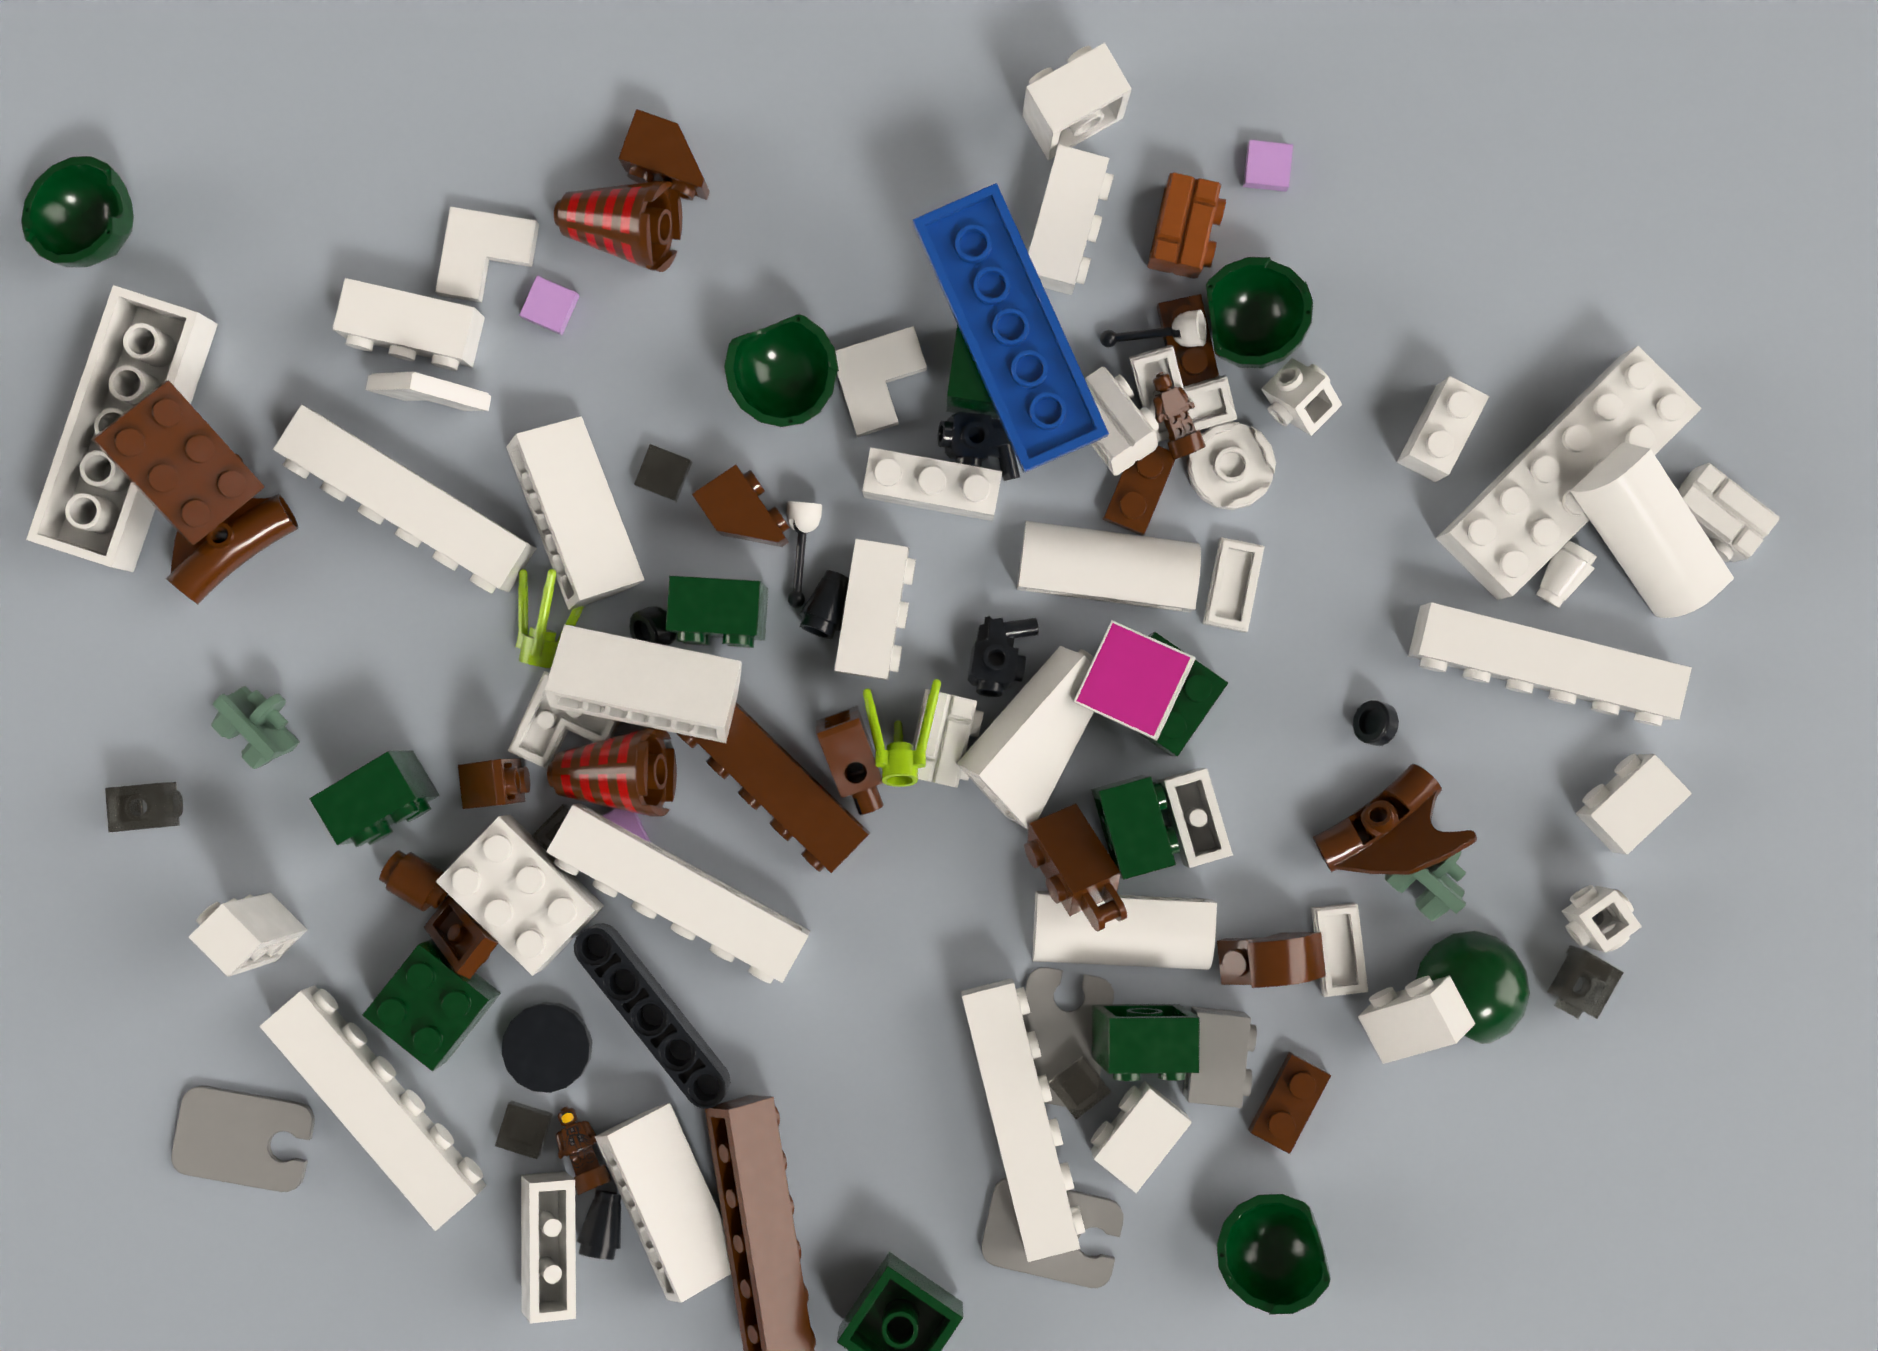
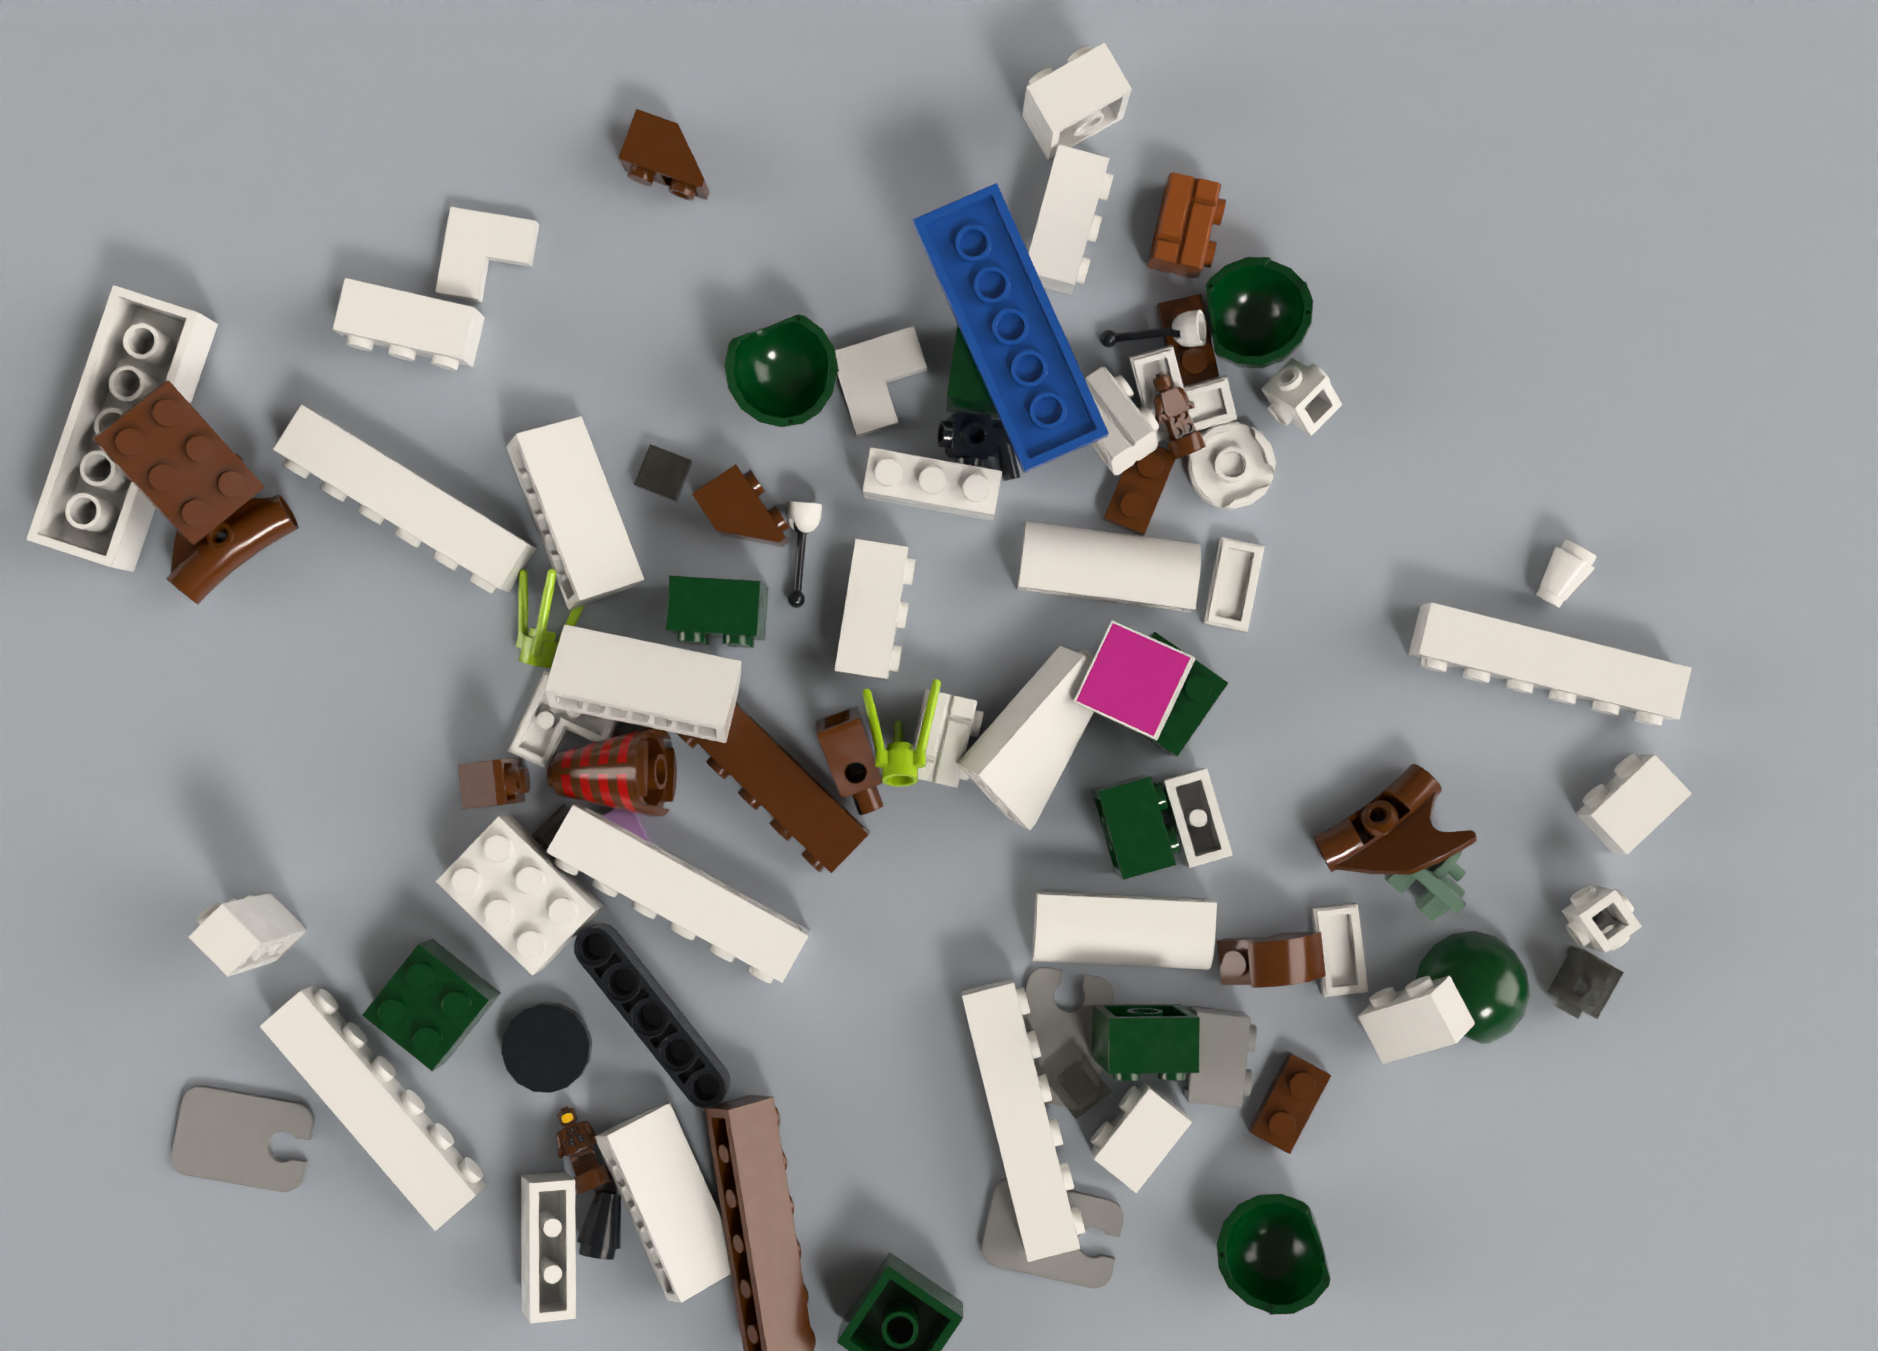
dark green cylinder [21,156,134,267] -> none
clear smoke brick [105,782,183,832] -> none
sand green hips [211,686,300,769] -> none
dark green brick [309,751,440,847] -> none
white tile [366,372,491,411] -> none
reddish brown brick [379,850,448,912] -> none
reddish brown slope [424,895,498,979] -> none
clear smoke tile [495,1100,553,1159] -> none
lavender tile [519,276,579,335] -> none
reddish brown cone [554,181,683,272] -> none
black tile [629,606,677,646] -> none
black cone [800,570,849,639] -> none
black piece [967,616,1039,697] -> none
reddish brown brick [1024,803,1127,932] -> none
lavender tile [1243,140,1293,192] -> none
black tile [1353,700,1399,746] -> none
white brick [1397,376,1489,482] -> none
white brick [1436,346,1702,600] -> none
white brick [1570,442,1734,618] -> none
white brick [1678,463,1780,562] -> none

